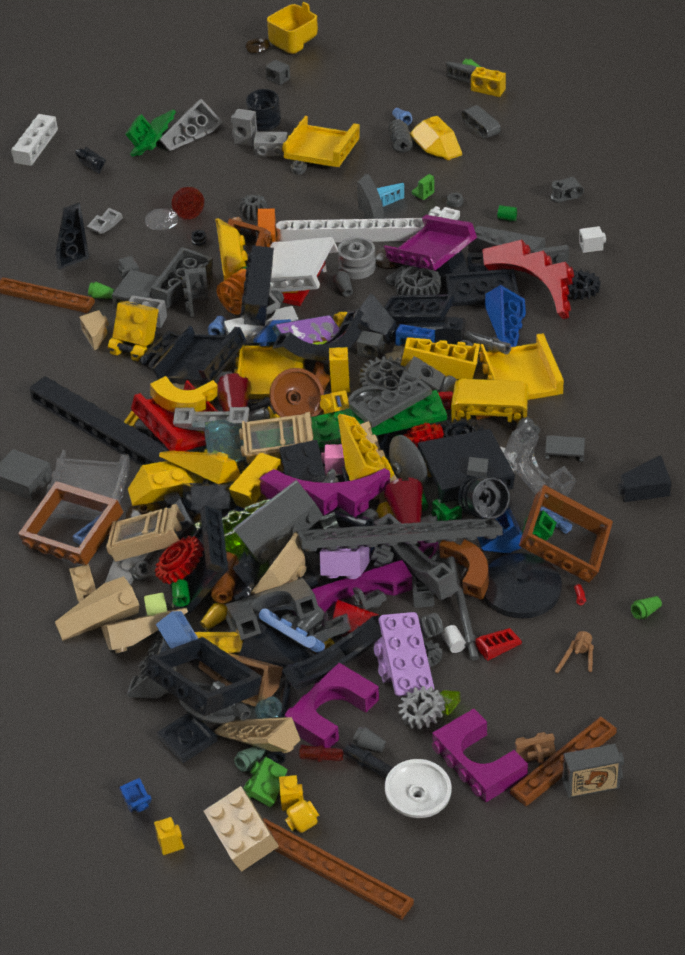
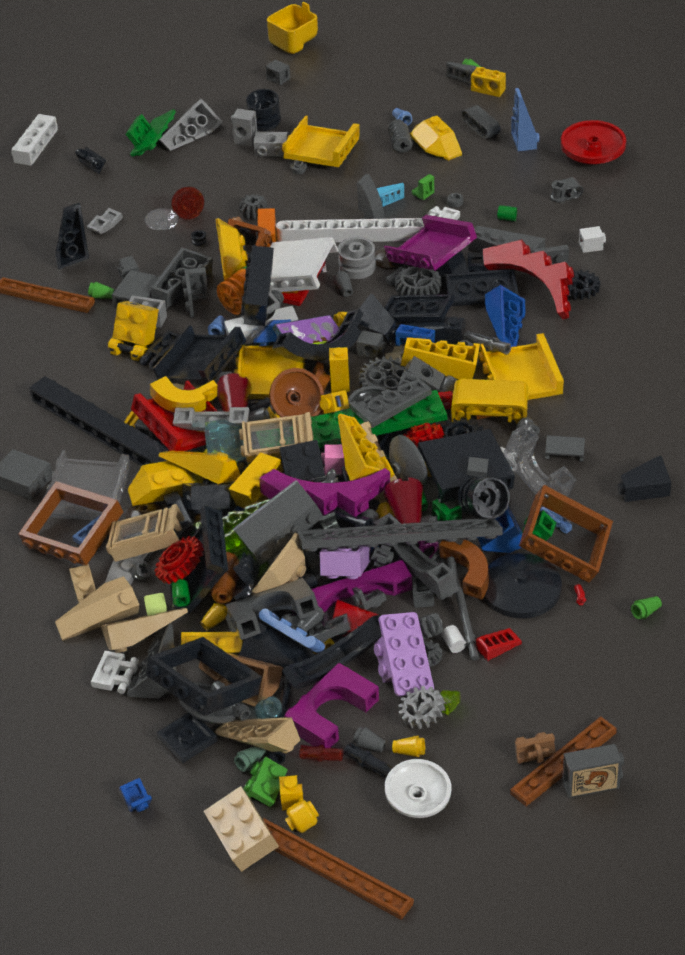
tan slope [79,310,109,350] -> none
yellow brick [154,817,184,855] -> none
medium blue hinge [156,611,198,649] -> none
dark brown piece [245,38,270,54] -> none
magenta arch [432,709,528,803] -> none
medium nougat plant [555,631,594,673] -> none
none -> white plate [91,651,139,694]
none -> yellow cone [392,736,425,757]
none -> medium blue wedge [511,88,539,151]
none -> red dish [561,120,626,164]

